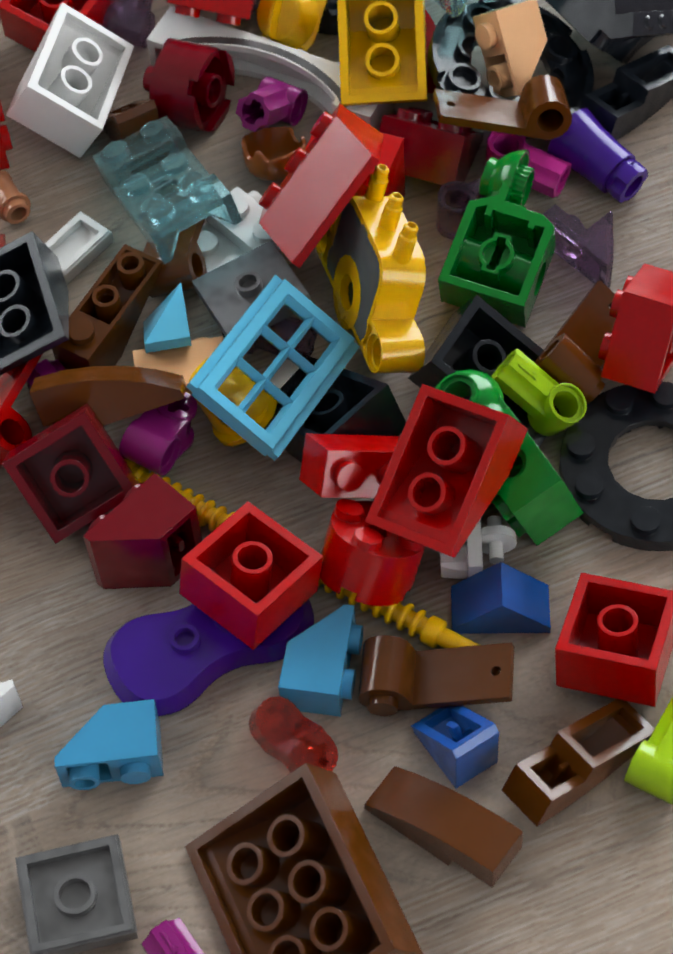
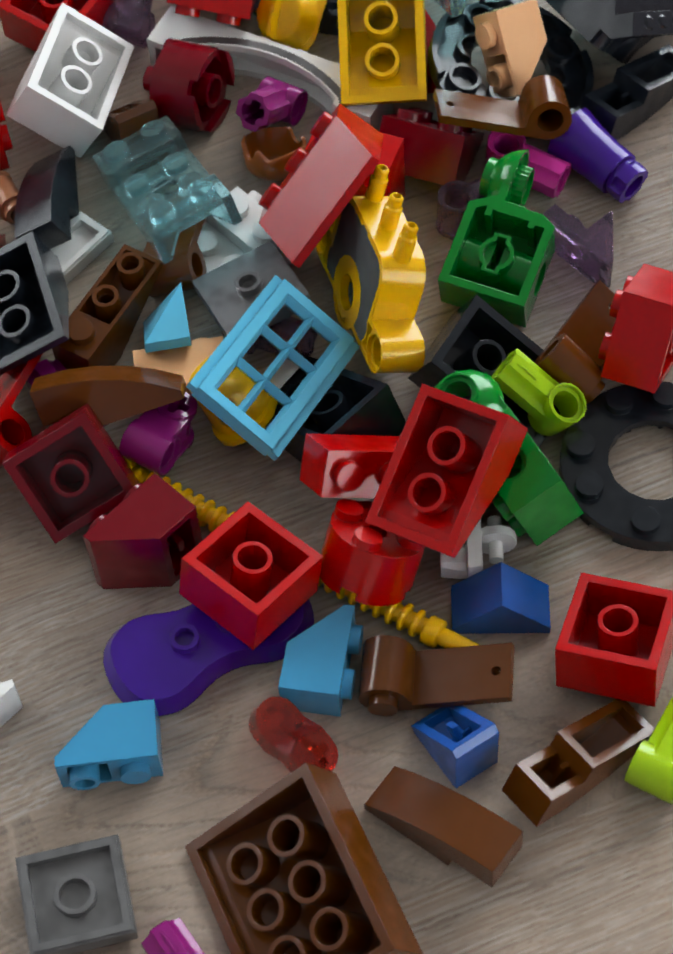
none -> black slope [14,146,79,249]

